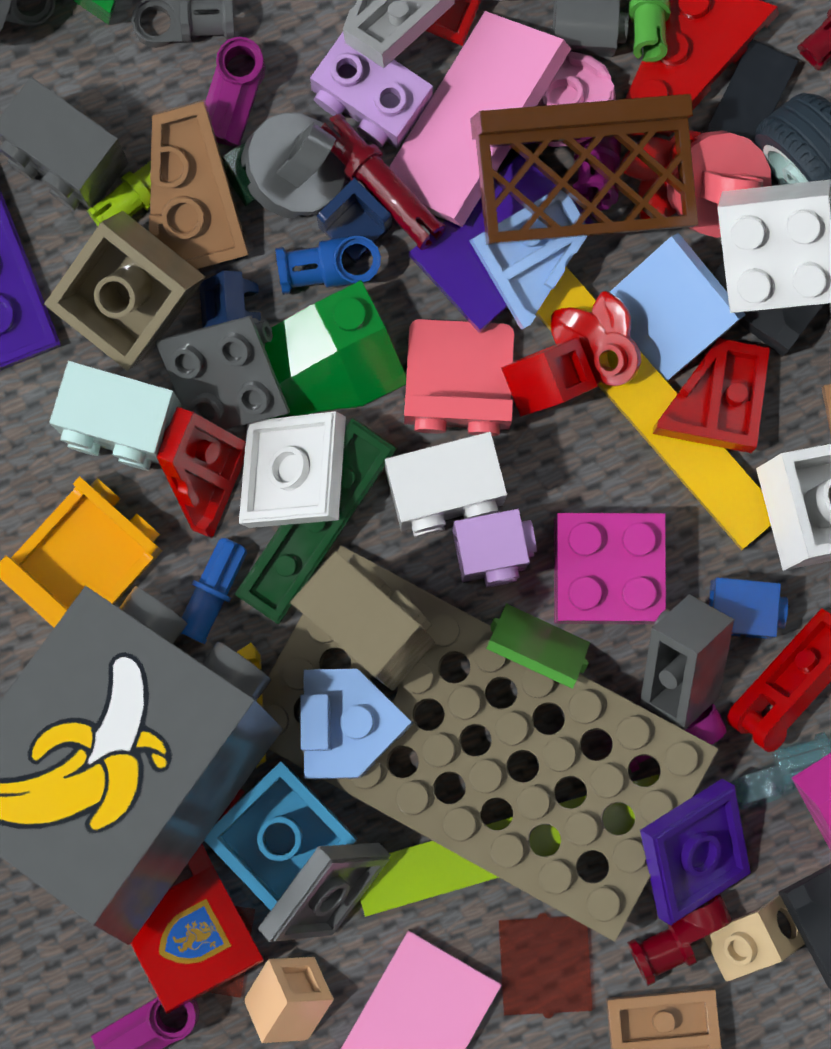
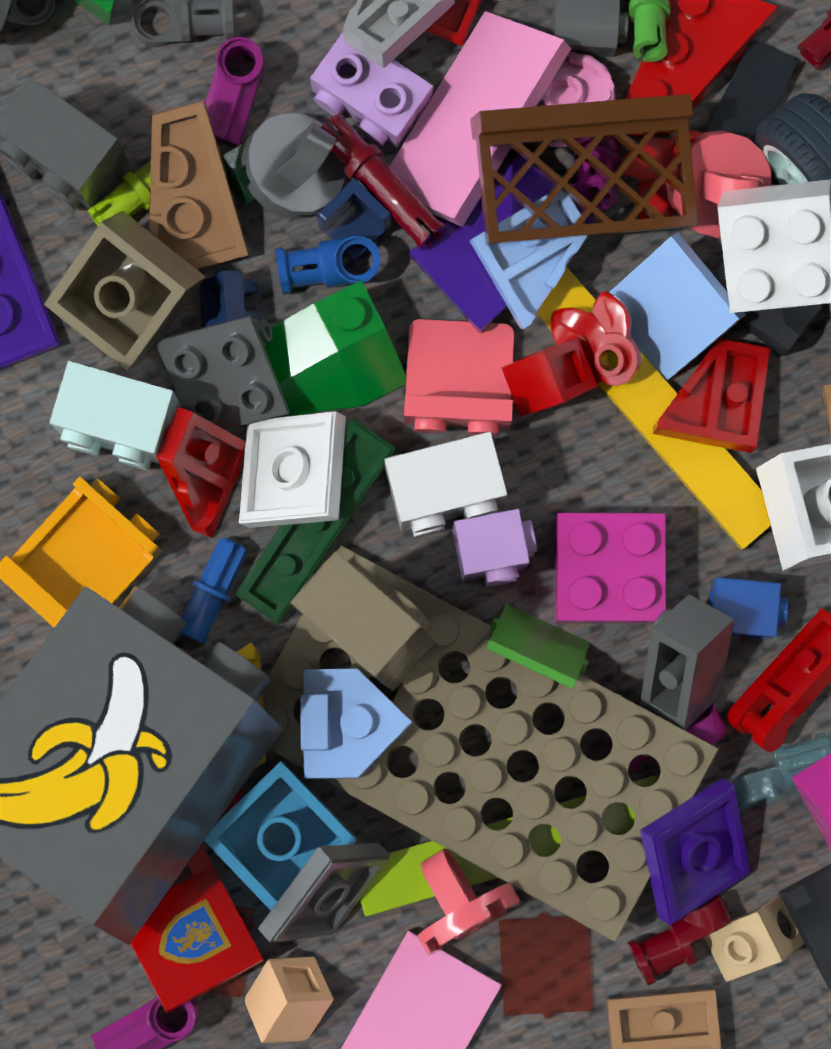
none -> coral tile [417,848,521,956]

